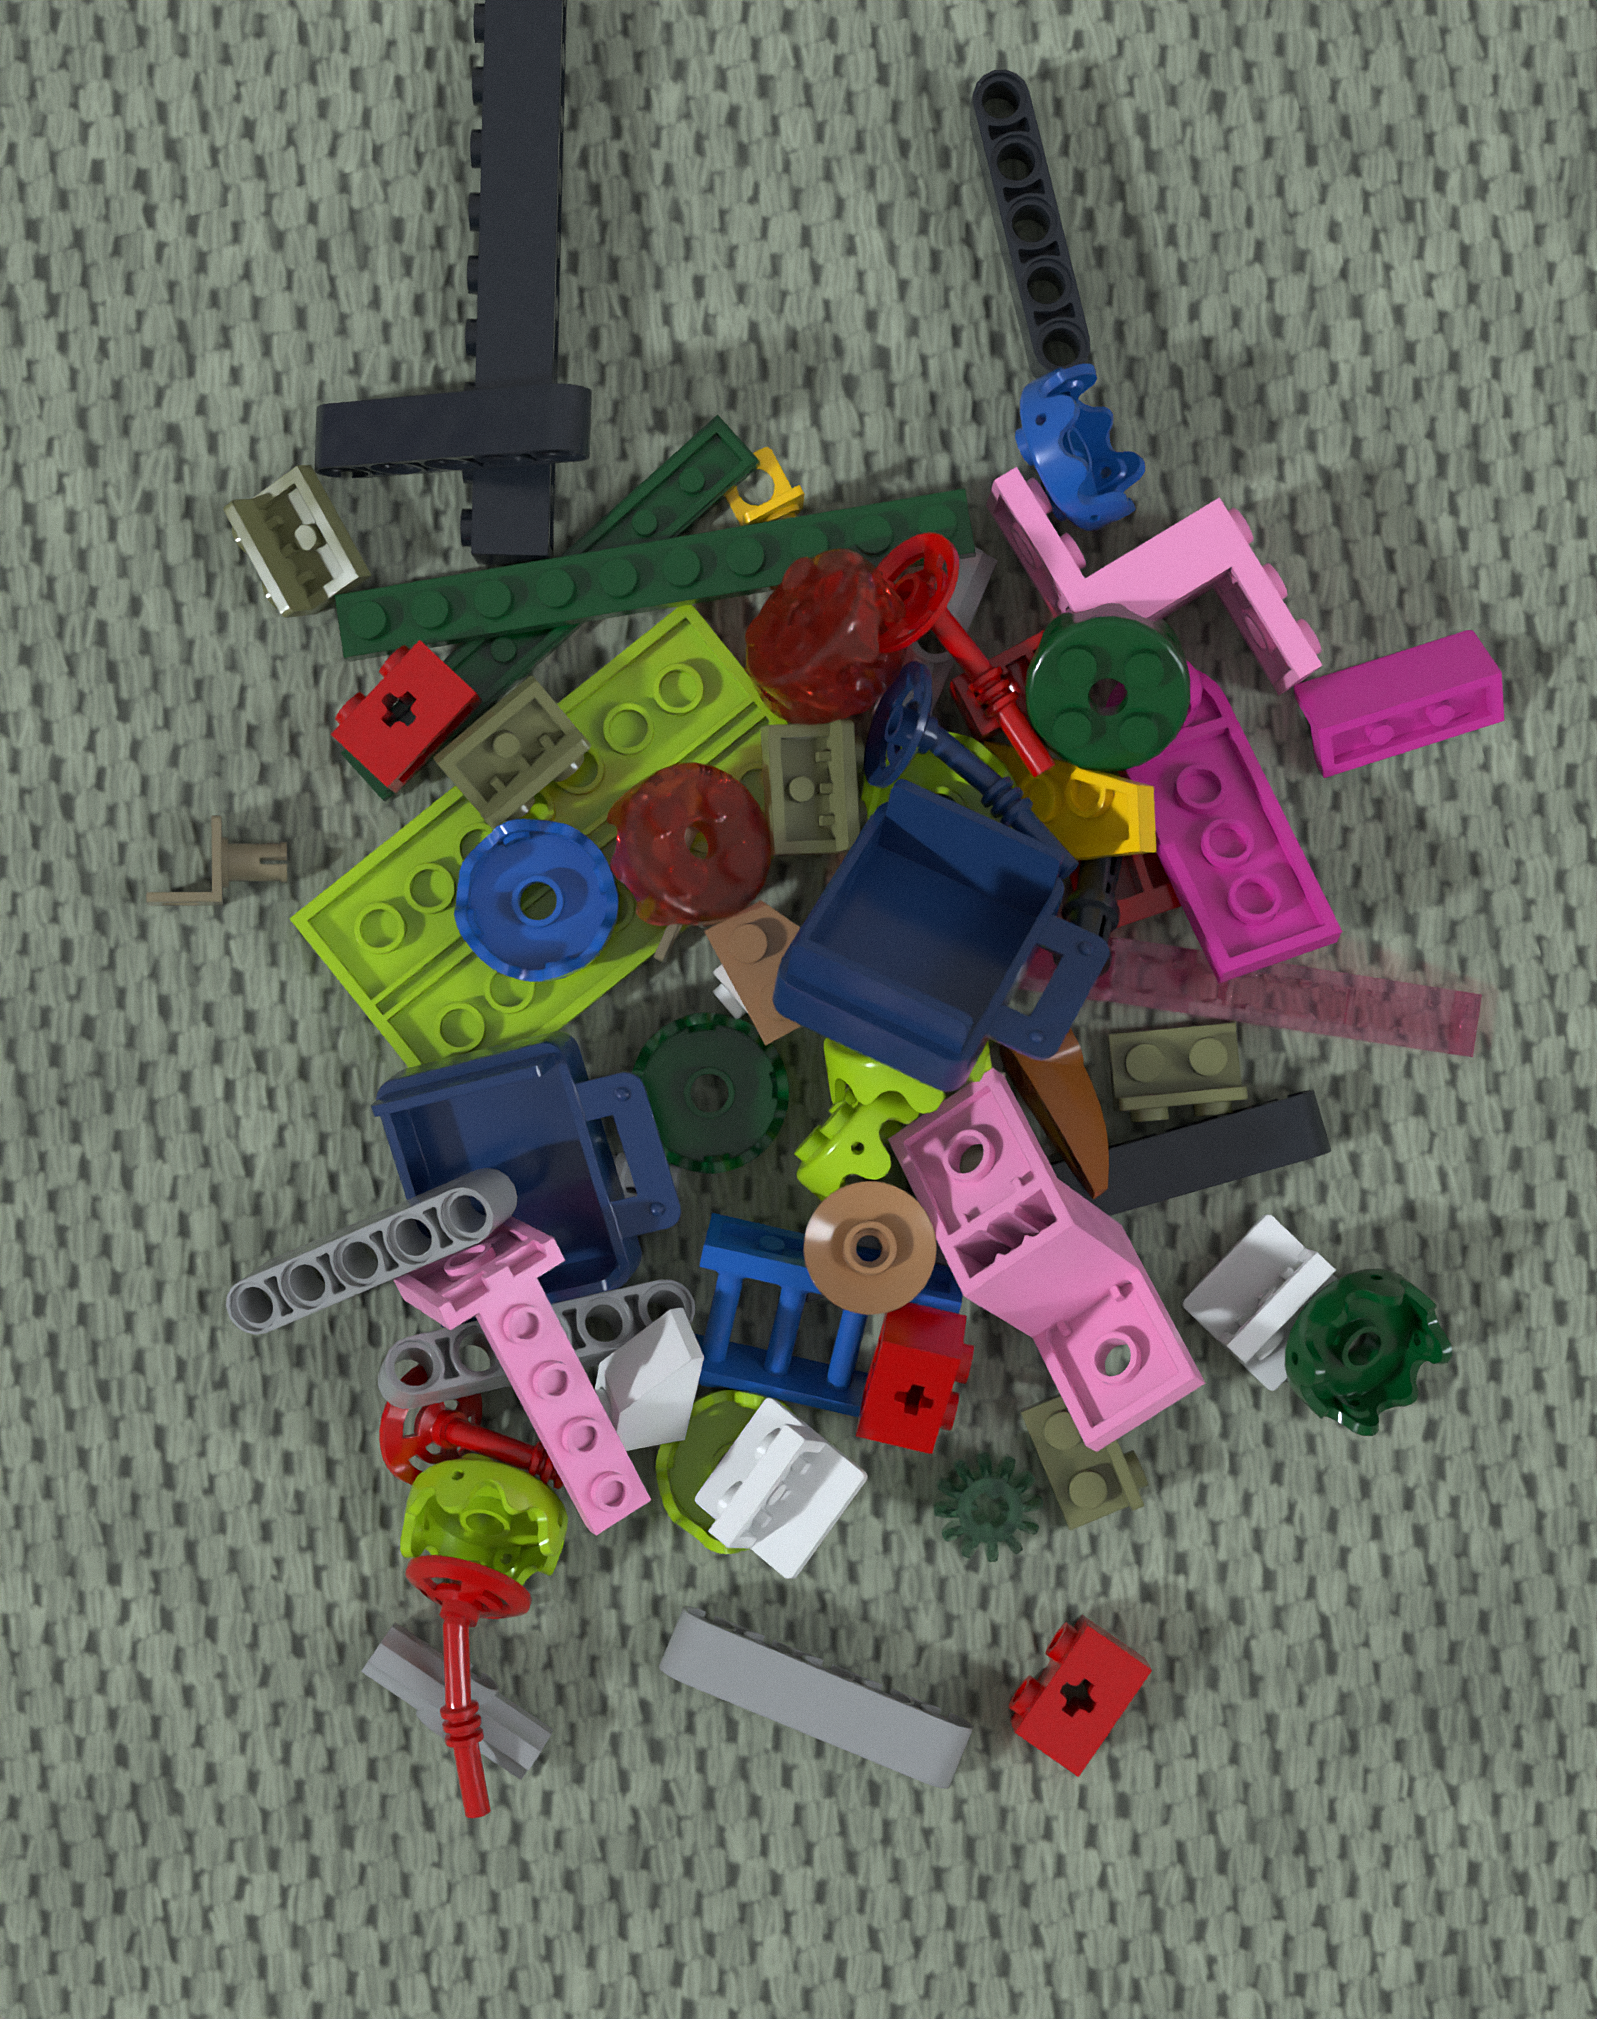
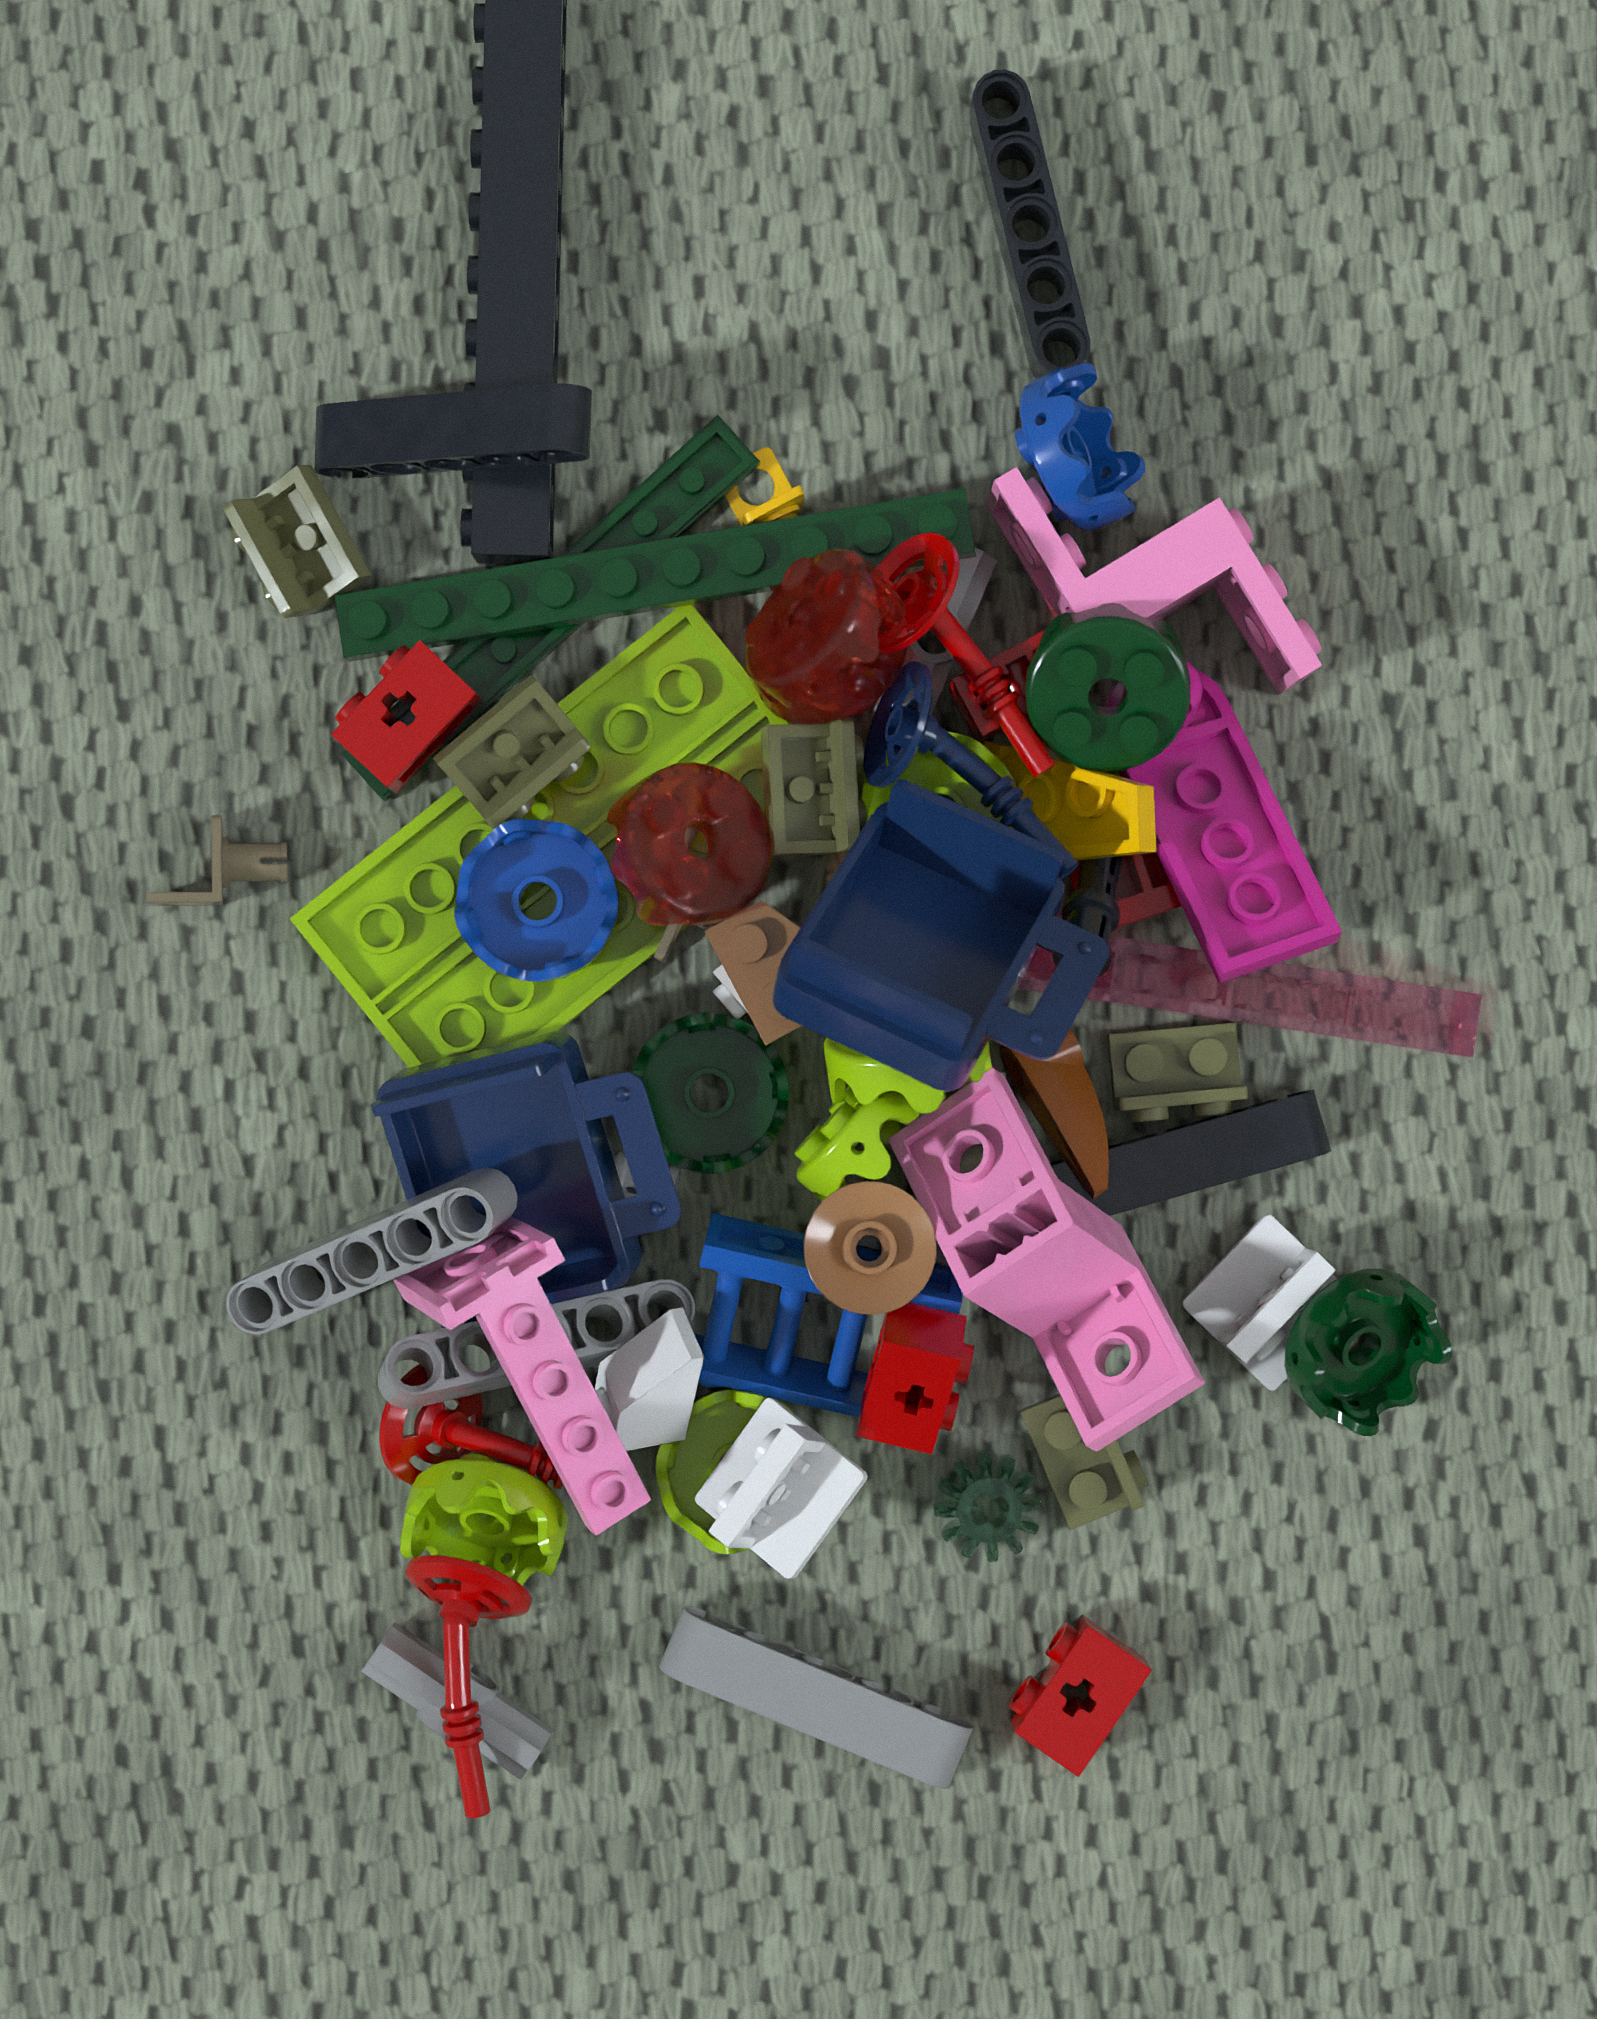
dark pink panel [1294,630,1504,778] -> none

